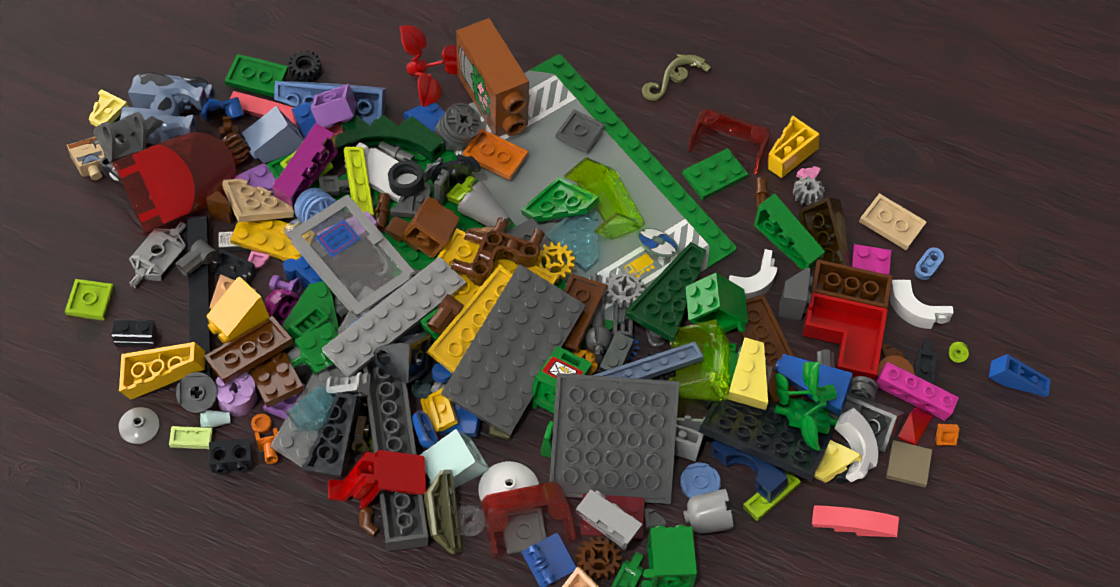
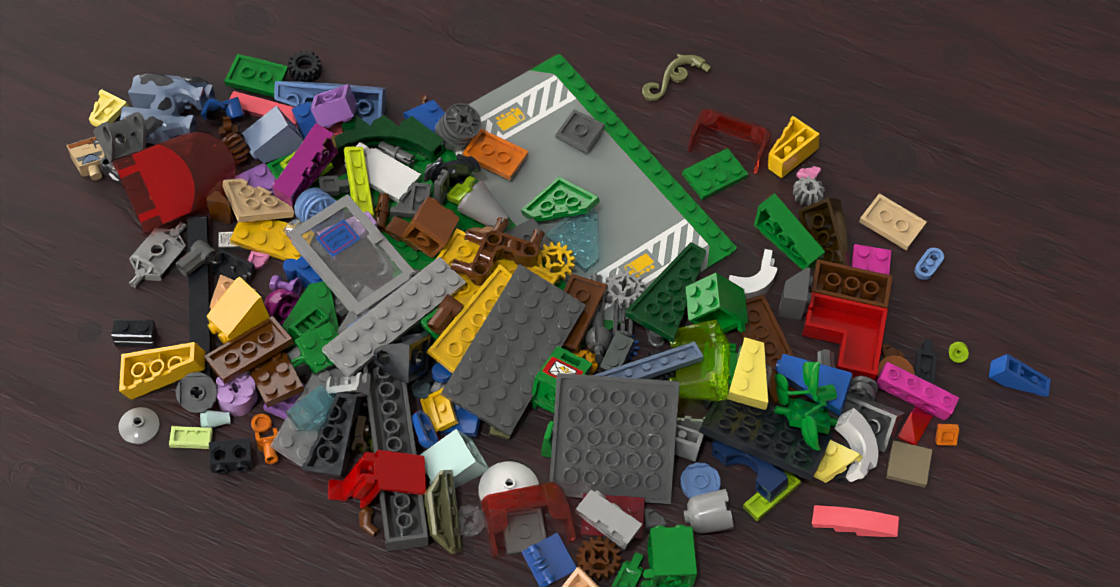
lime tile [65,279,114,320] -> none
black tyre [388,161,424,197] -> none
red plant [399,25,457,107] -> none
dark orange brick [456,18,529,137] -> none
clear neon green windscreen [564,157,645,239] -> none
shield [636,228,679,257] -> none
reddish brown axle [754,177,769,210] -> none
white arch [889,280,953,329] -> none

